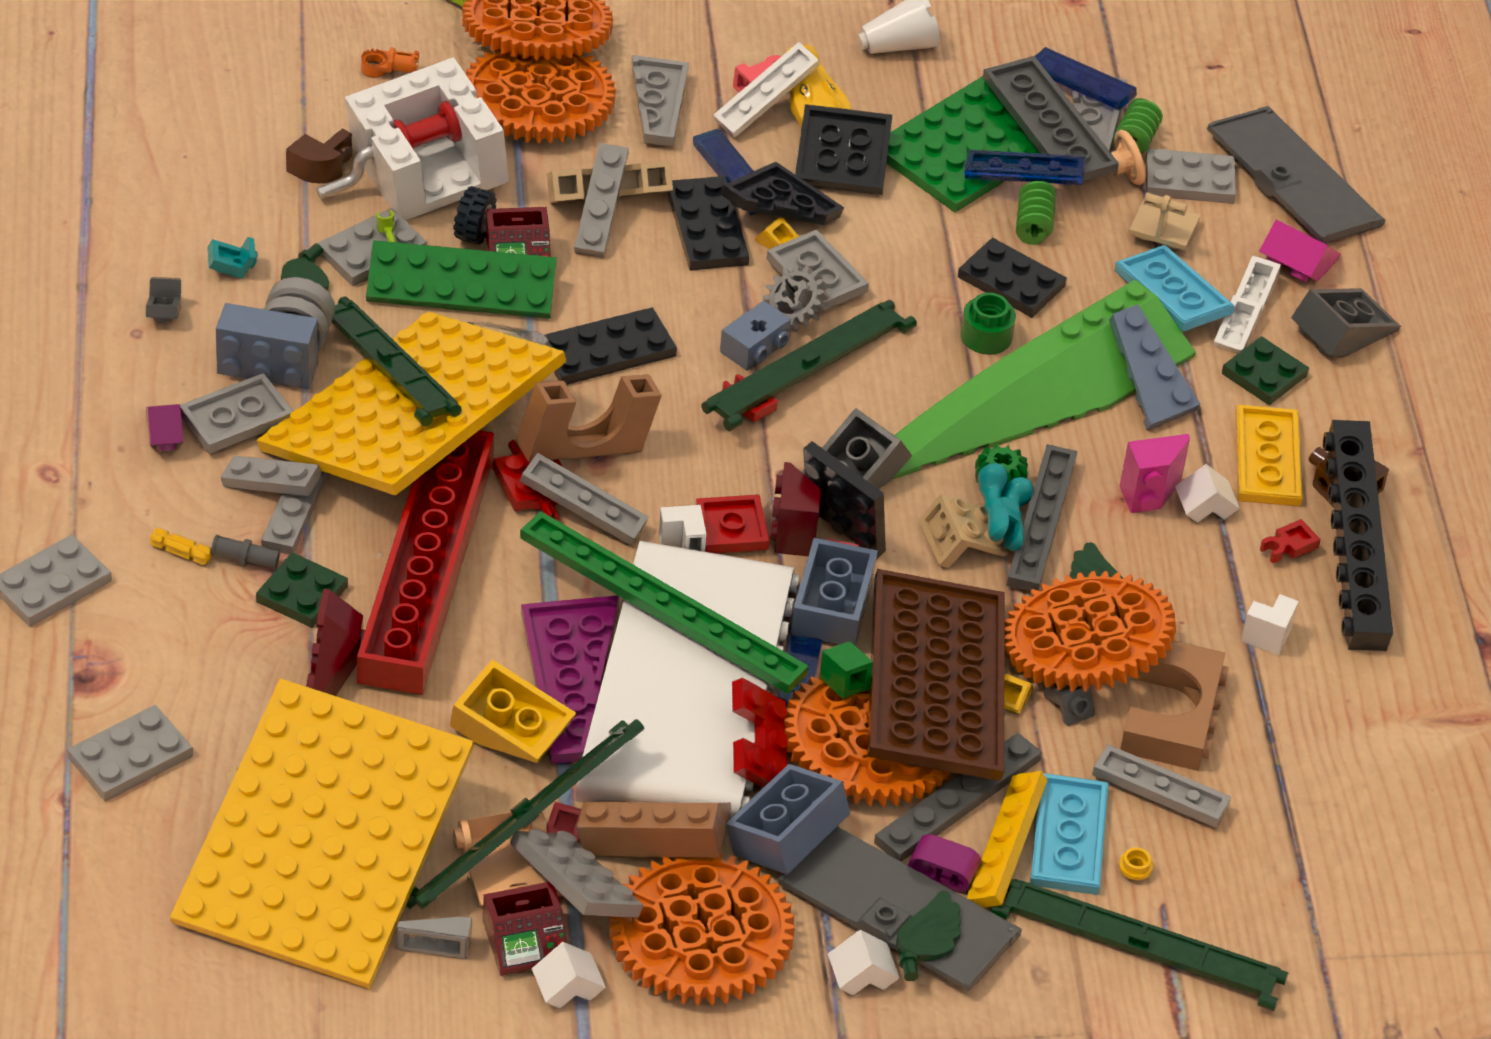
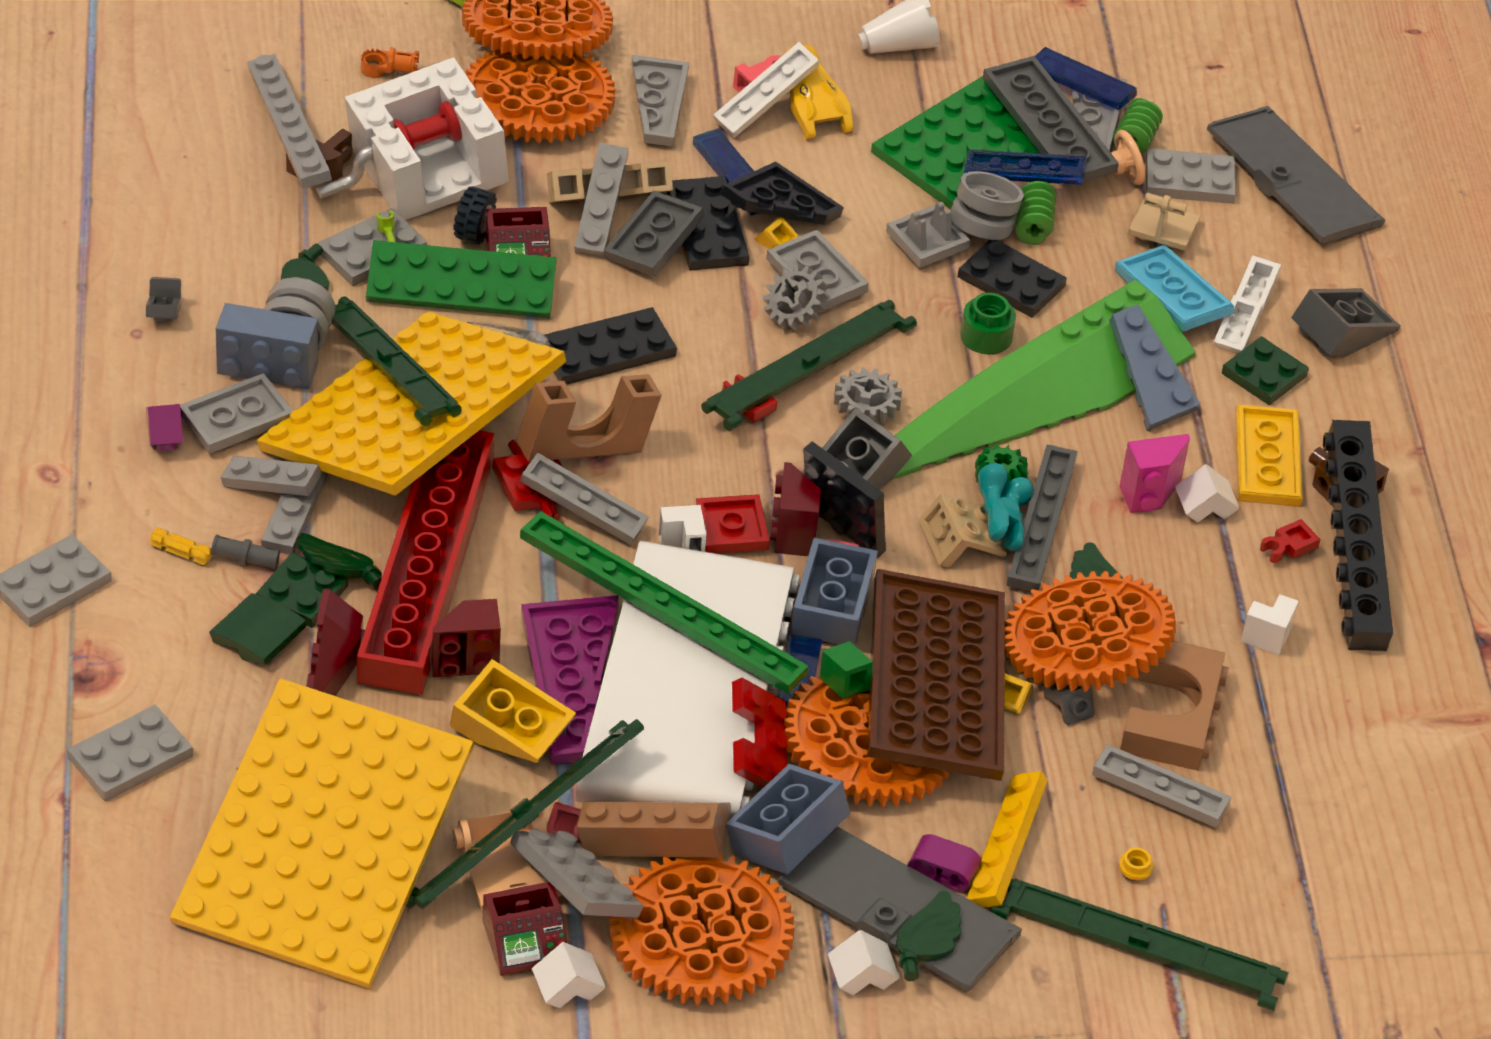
teal bracket [207,237,258,279] -> none
light grey slope [397,917,472,959] -> none
sand blue brick [720,301,791,371] -> none
black plate [795,104,892,195] -> none
dark grey plate [874,733,1042,862] -> none
medium azure tile [1030,773,1109,895] -> none
dark pink slope [1259,219,1341,282] -> none
none -> dark green slope [209,593,308,665]
none -> light grey plate [247,54,332,189]
none -> dark green animal [297,533,382,590]
none -> dark red slope [432,599,501,677]
none -> dark grey plate [603,190,705,276]
none -> light grey gear [834,368,902,424]
none -> light grey plate [886,202,970,268]
none -> light grey wheel [950,171,1024,240]

